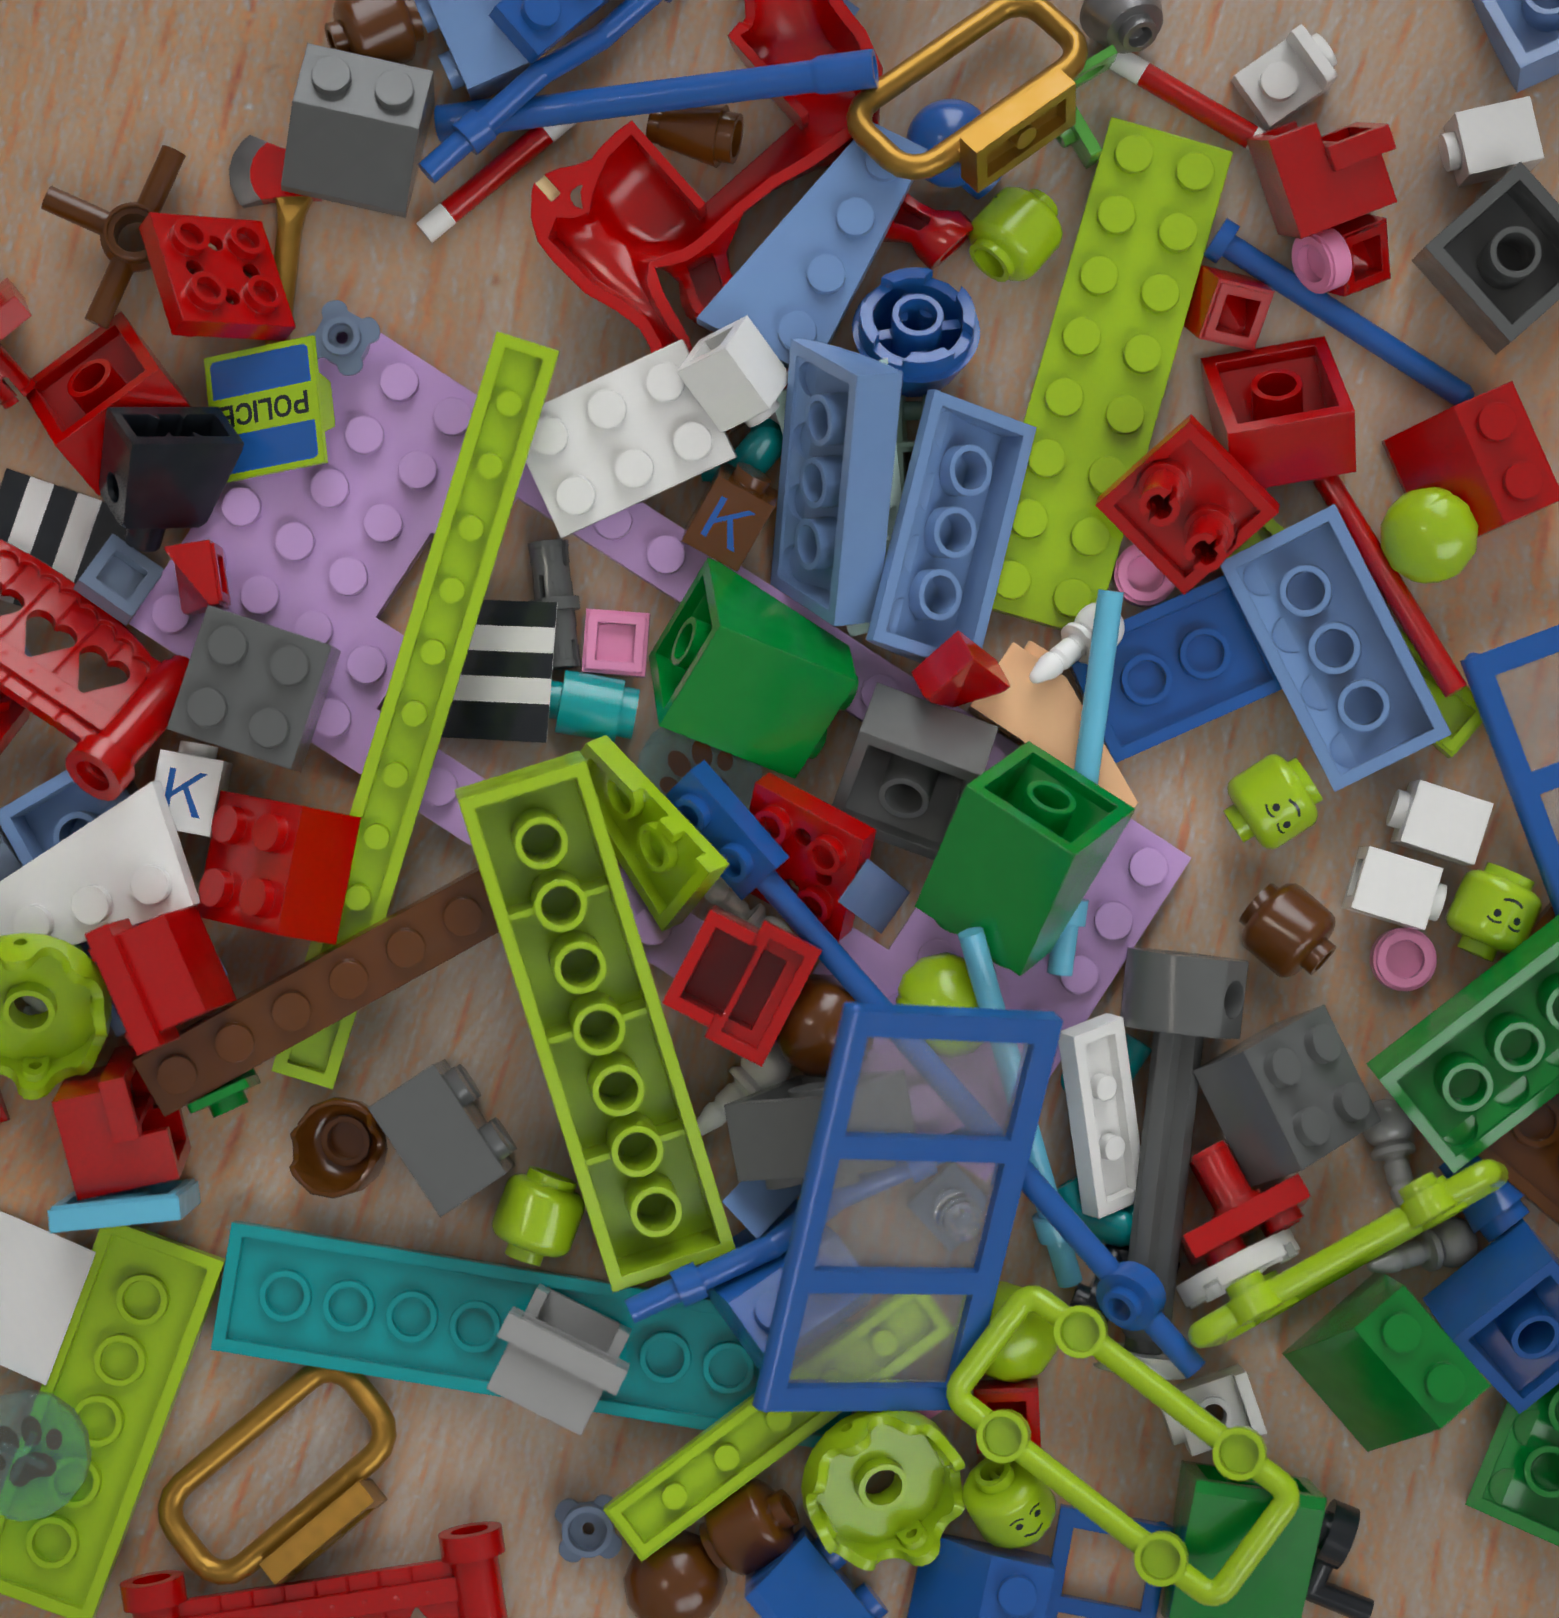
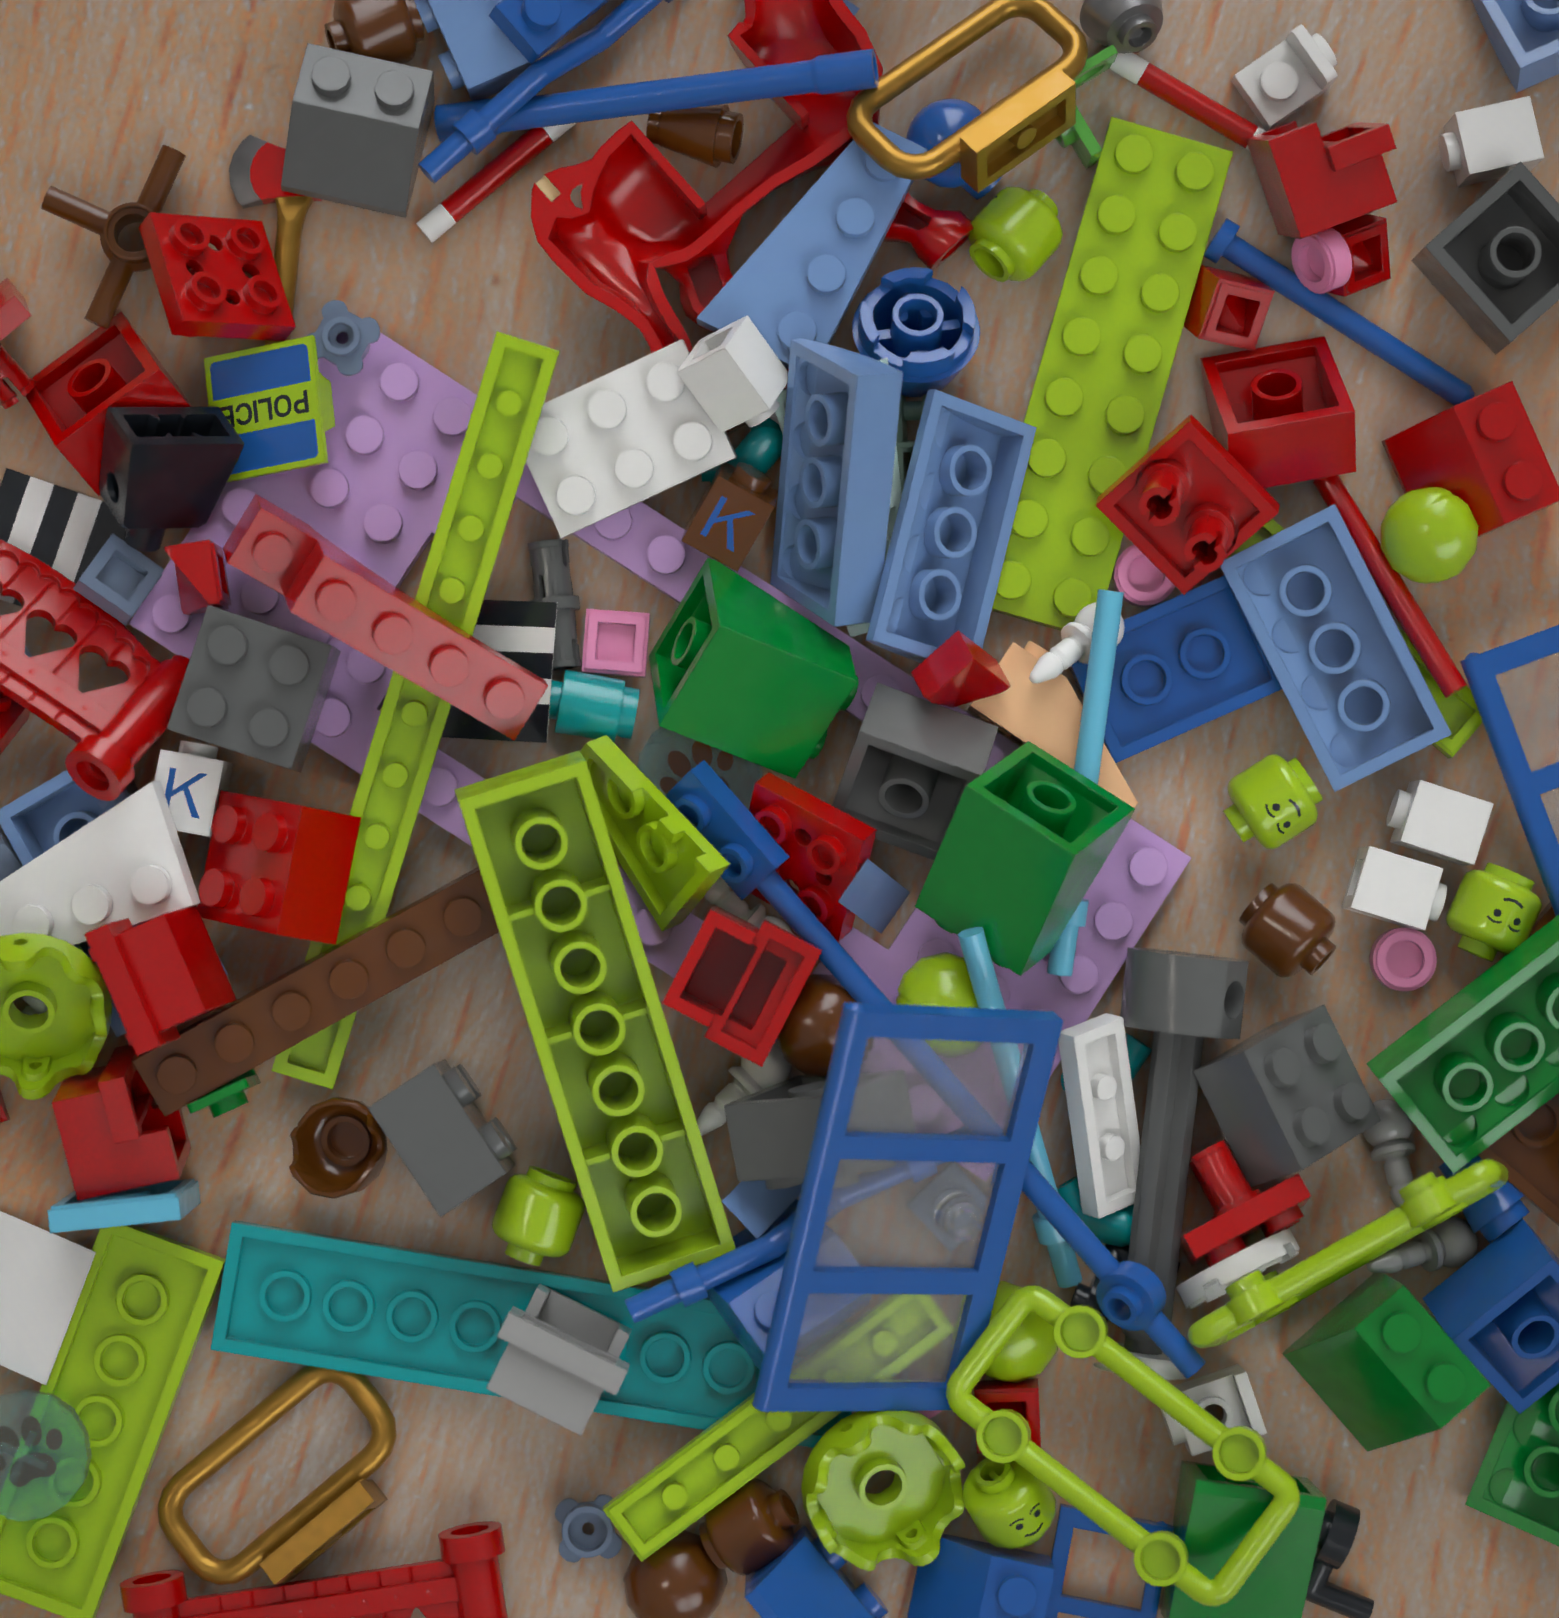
none -> arch [223,494,548,741]

